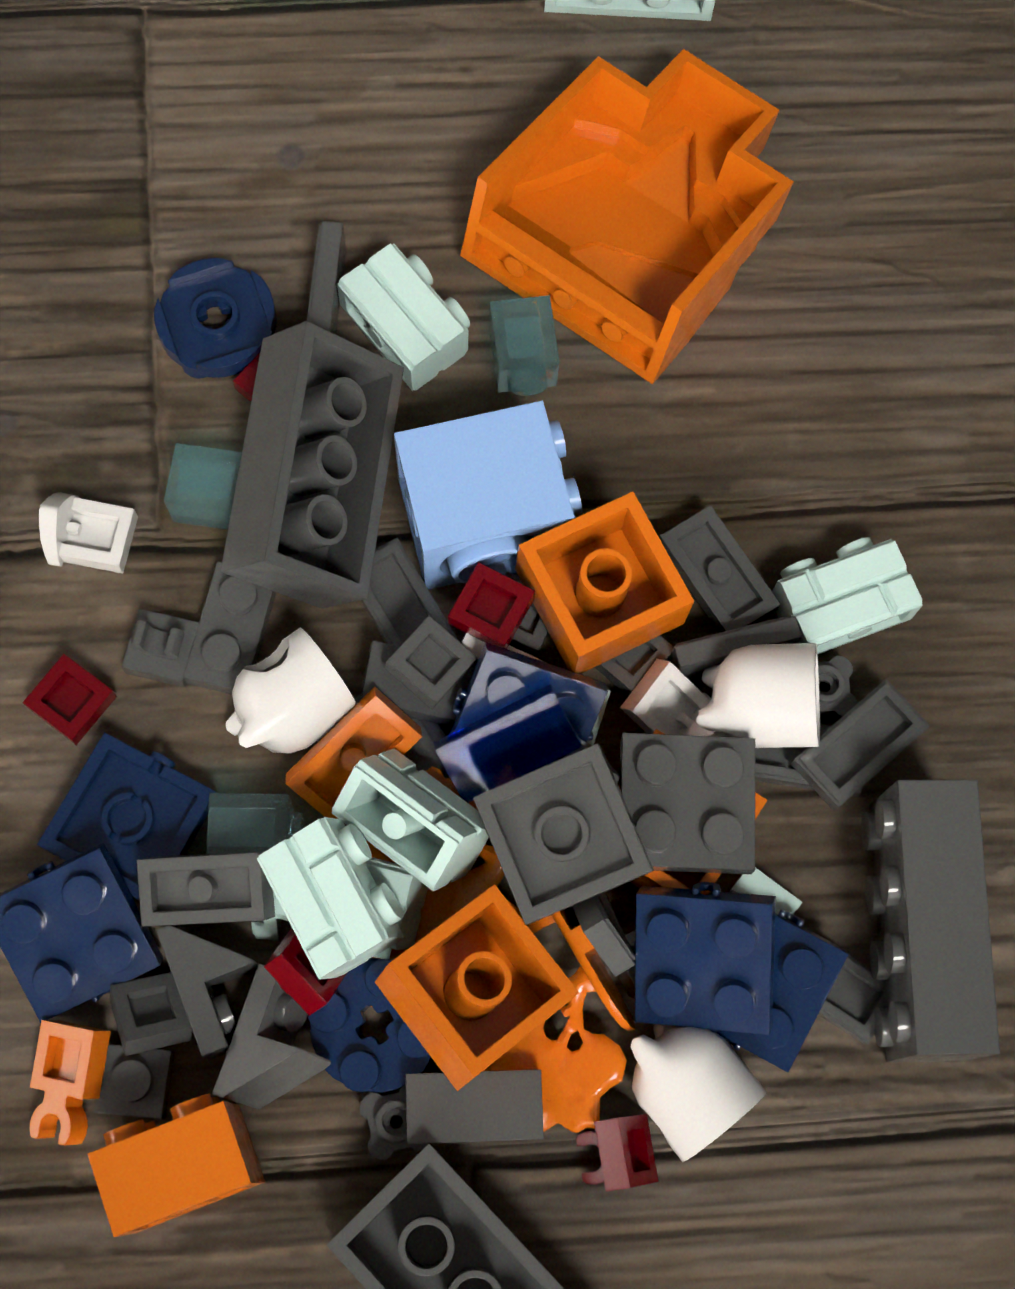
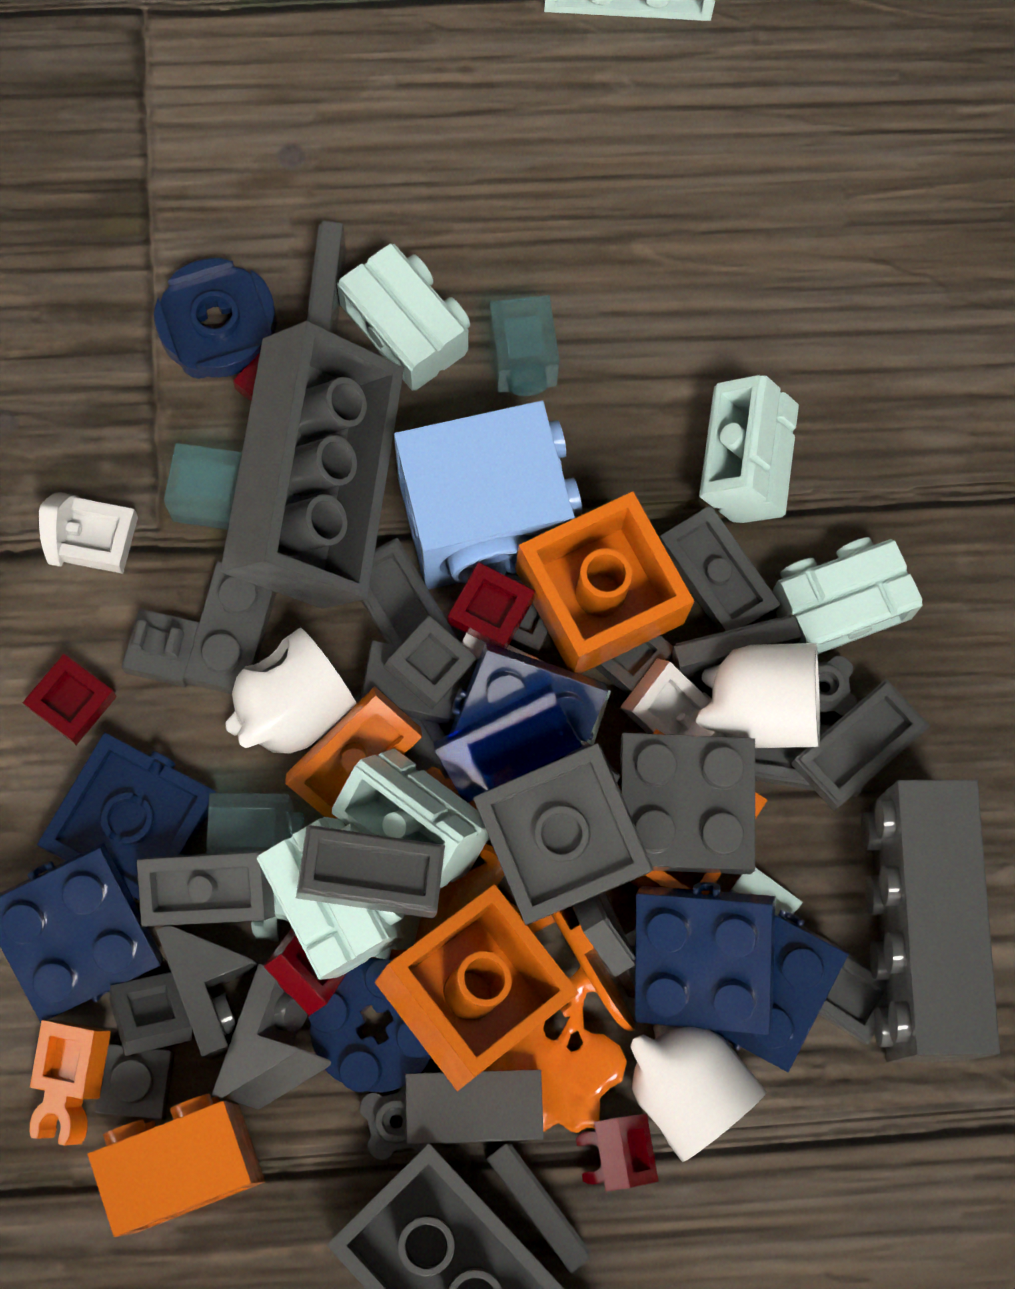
orange panel [460,49,794,384] -> none
none -> dark grey tile [295,825,445,918]
none -> dark grey tile [487,1144,591,1273]
none -> light aqua brick [699,375,799,523]

